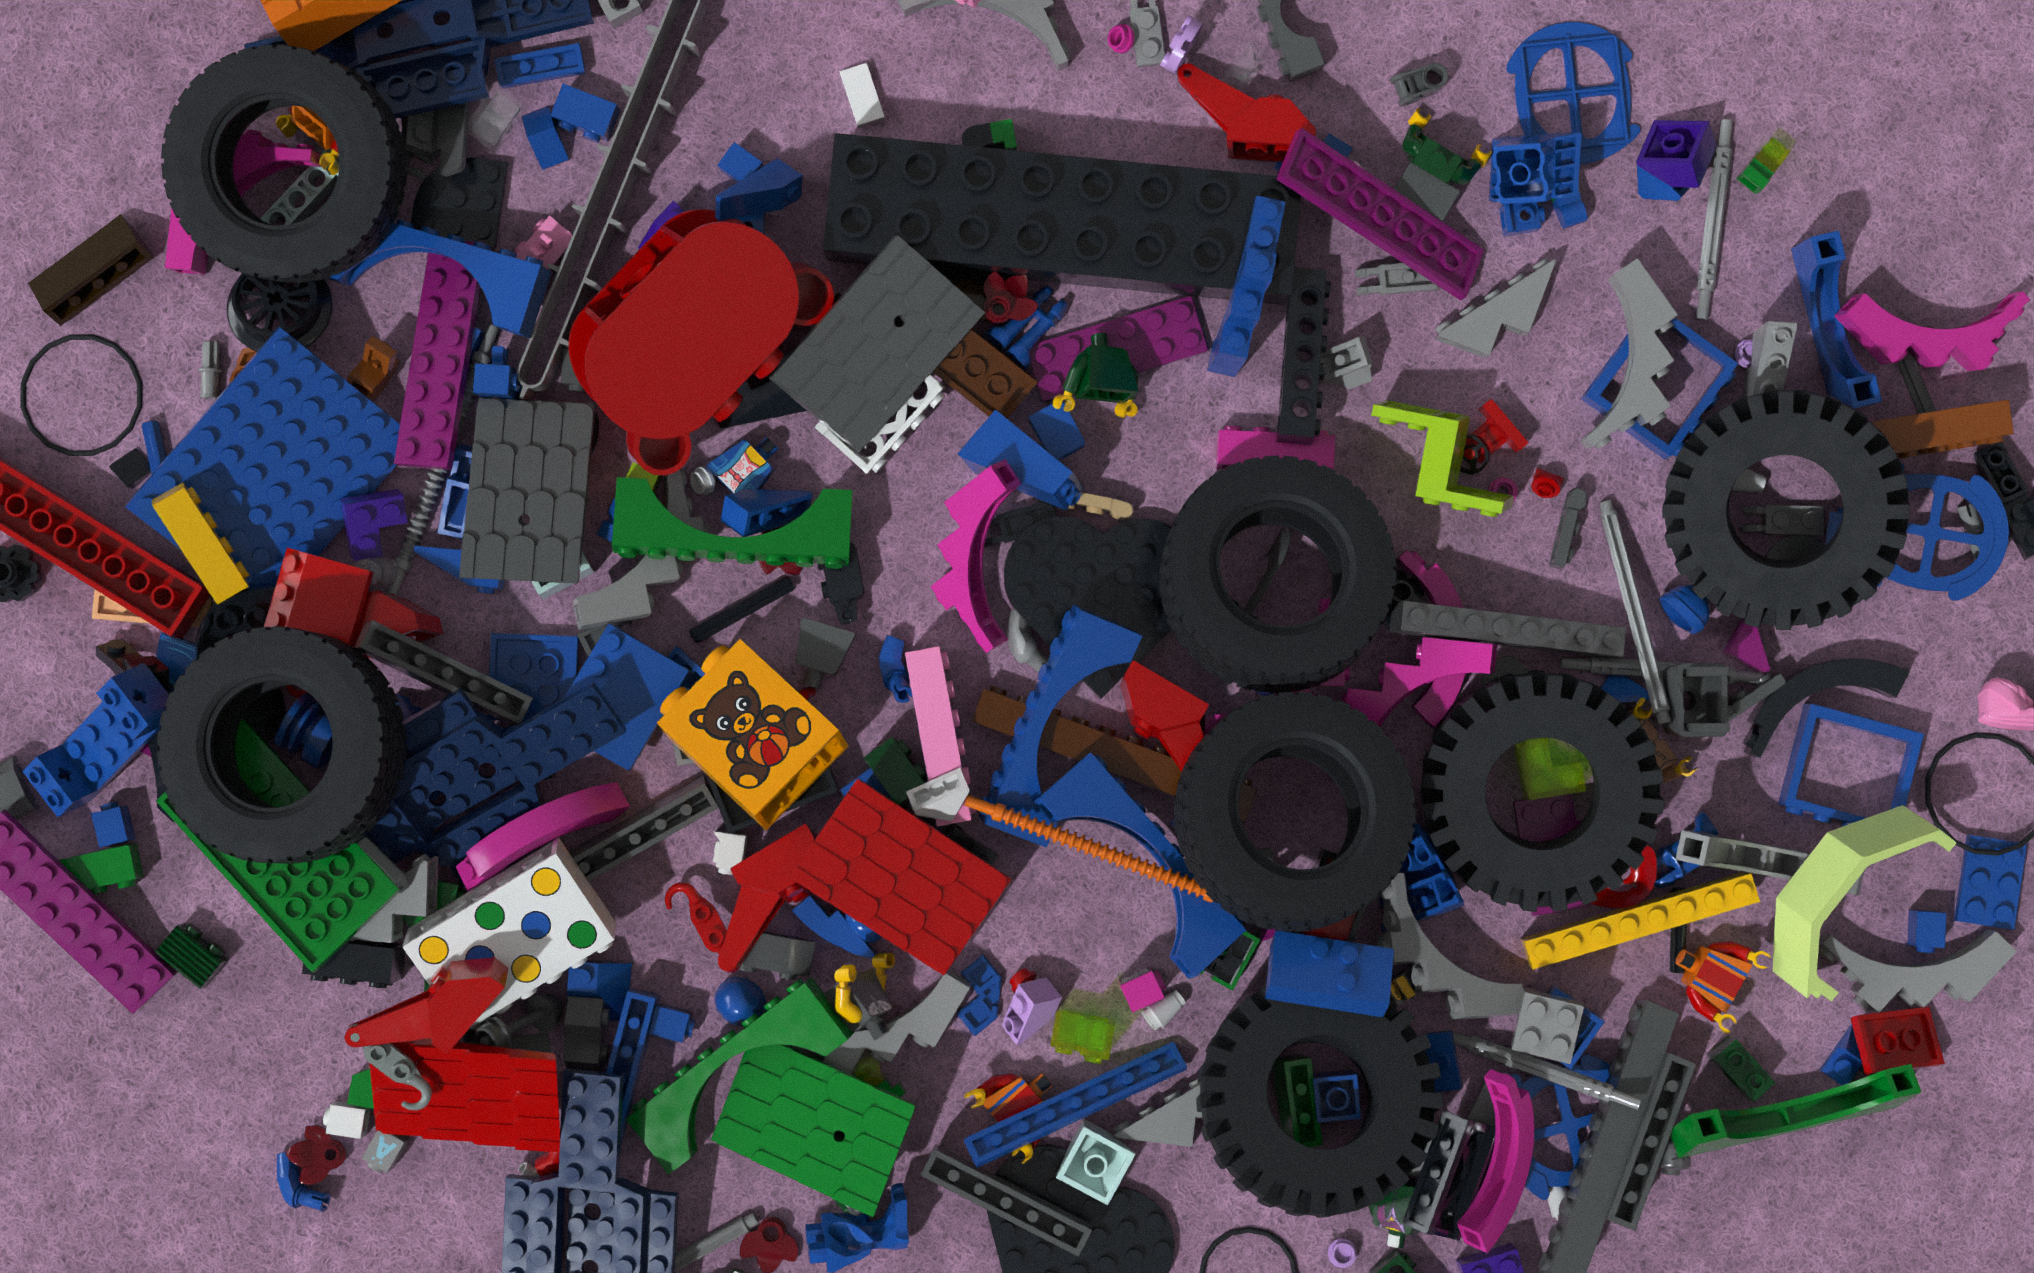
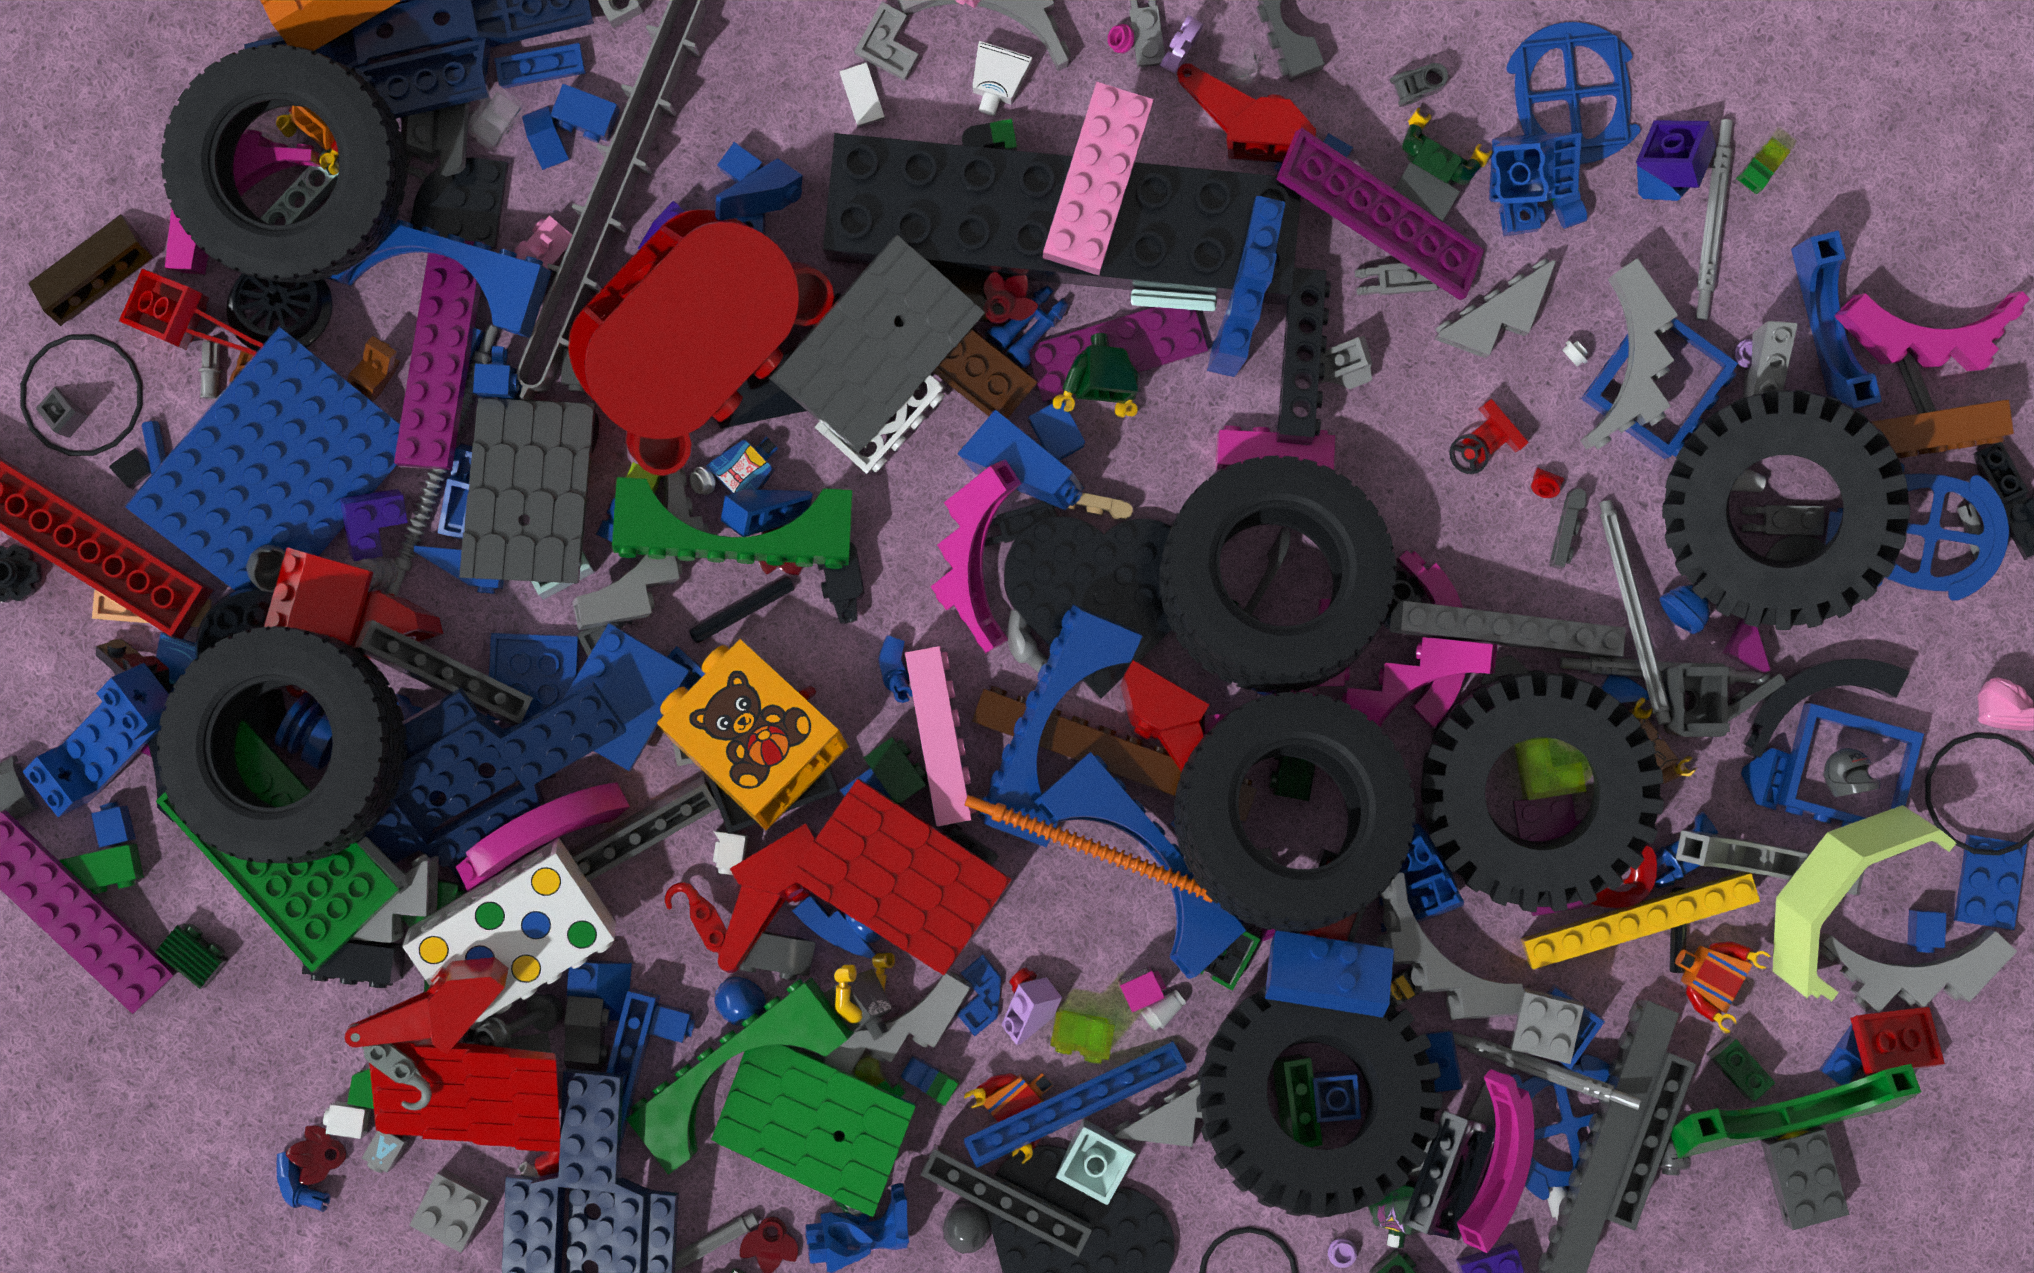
yellow brick [152,482,250,605] -> none
dark grey torso [796,617,856,689] -> none
white slope [906,768,970,821] -> none
lime bracket [1371,400,1514,517] -> none
dark pink plate [1488,477,1518,502] -> none
none -> dark grey slope [36,387,88,438]
none -> red slope [119,269,263,356]
none -> dark grey hair [246,545,285,592]
none -> light grey brick [409,1168,494,1253]
none -> light grey plate [854,2,919,81]
none -> leg [900,1056,959,1106]
none -> dark grey hat [943,1201,990,1254]
none -> white torso [973,41,1032,116]
none -> bright pink brick [1043,82,1154,275]
none -> light aqua axle [1131,288,1217,311]
none -> dark green brick [1269,756,1316,801]
none -> white plate [1562,340,1588,367]
none -> blue slope [1741,748,1791,810]
none -> dark grey piece [1760,1126,1850,1230]
none -> dark grey helmet [1823,748,1880,797]

